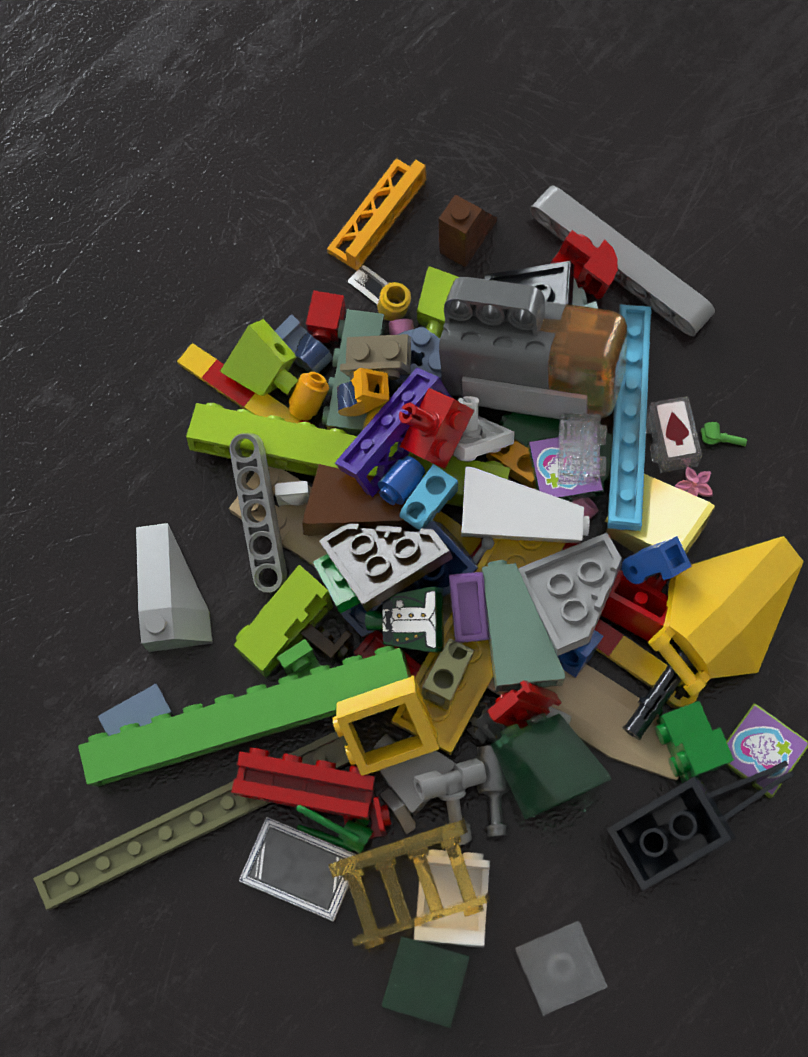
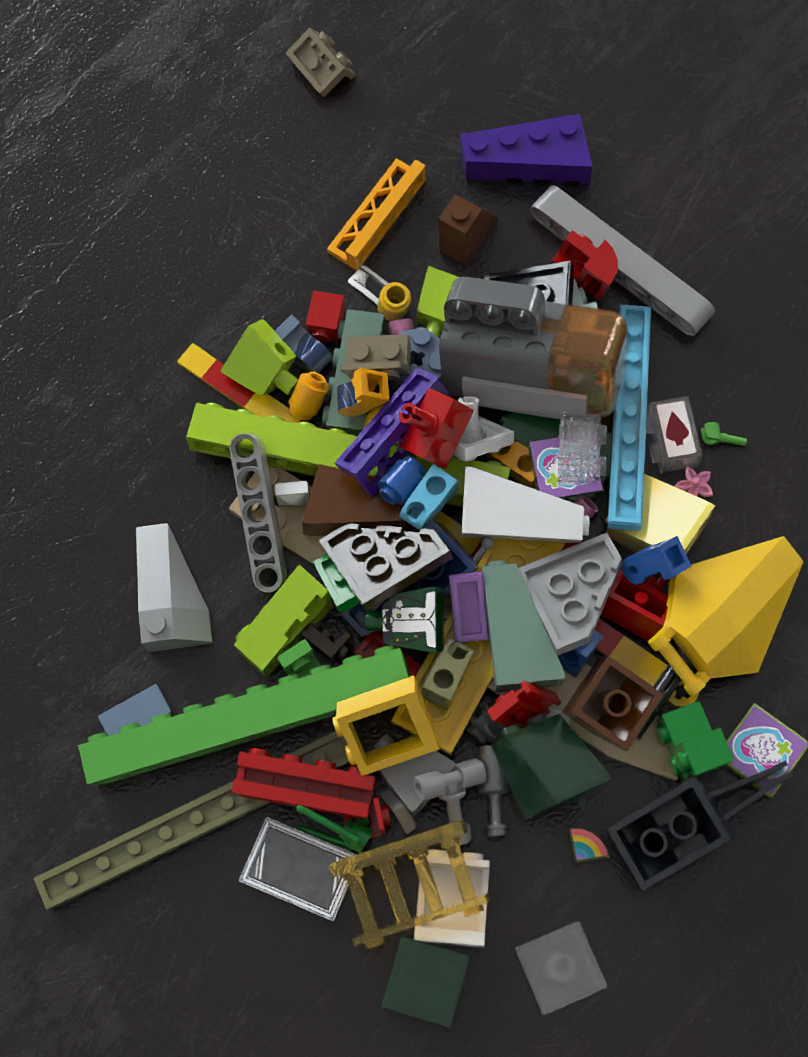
none -> dark tan bracket [286,27,355,97]
none -> dark purple wedge [460,114,593,185]
none -> reddish brown slope [562,655,664,752]
none -> tile [569,828,610,863]

